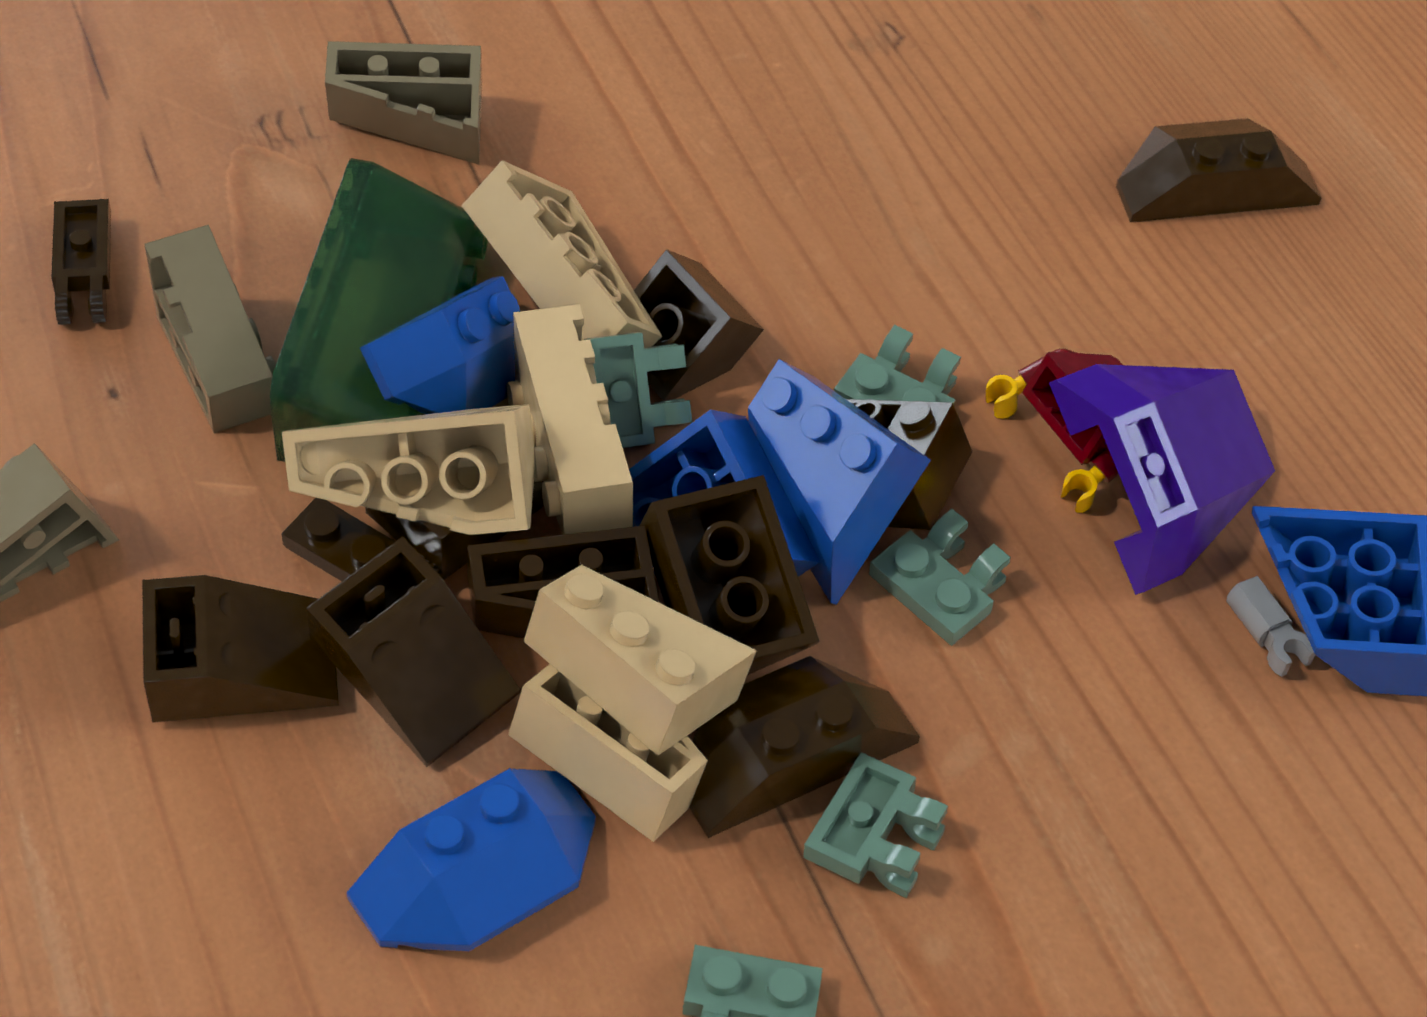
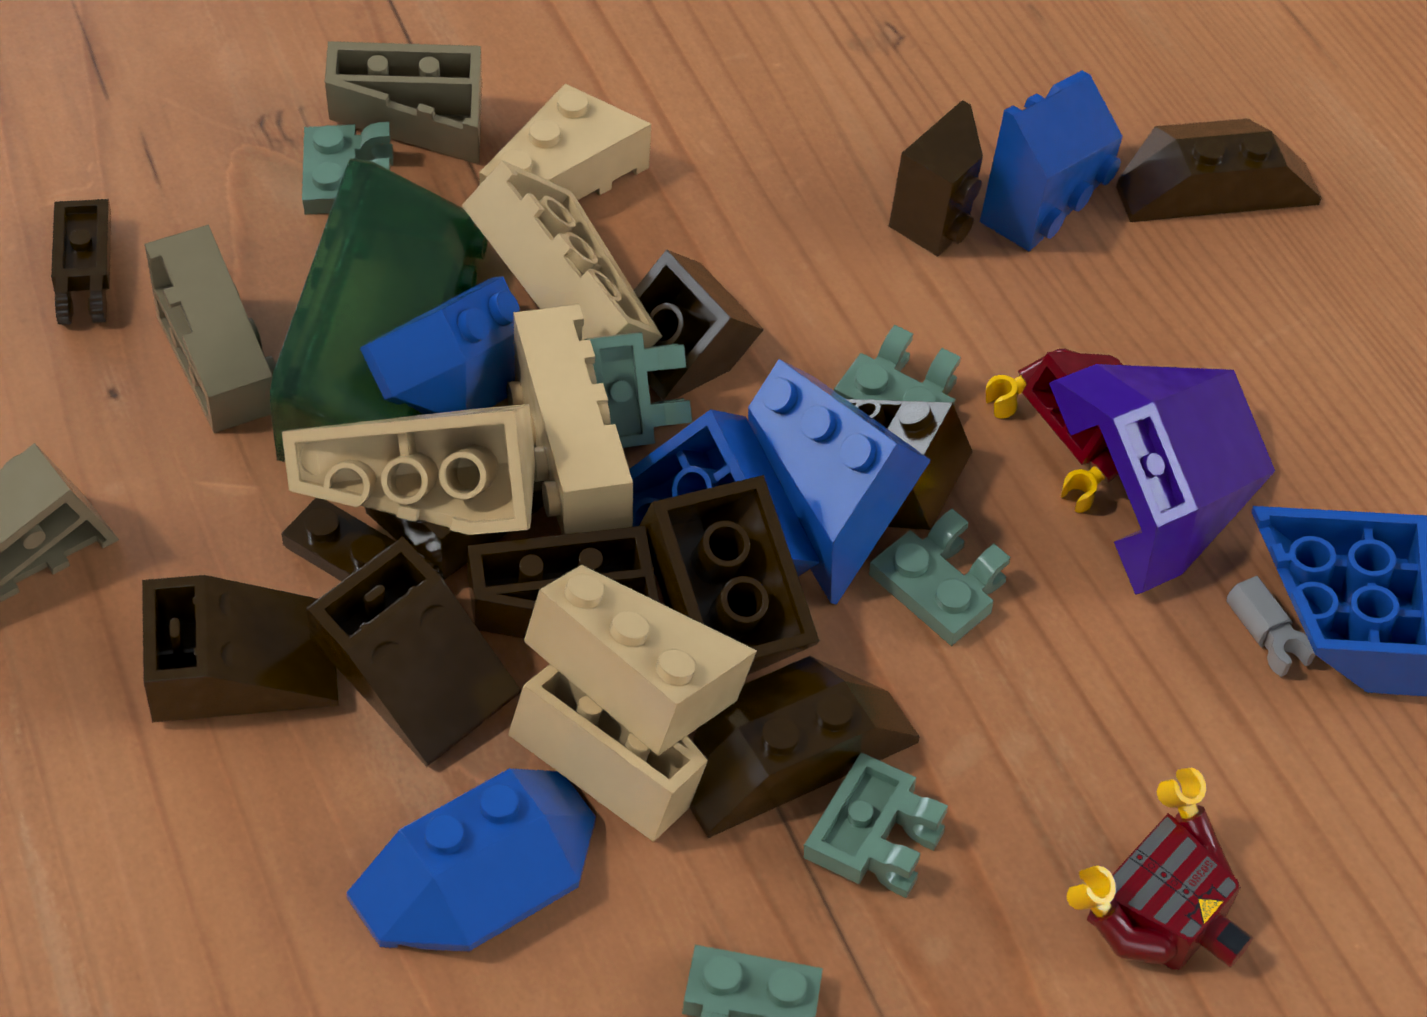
none -> sand green plate [302,122,394,215]
none -> tan wedge [479,84,651,200]
none -> dark brown slope [889,100,983,257]
none -> blue wedge [980,70,1123,252]
none -> torso [1067,768,1253,970]

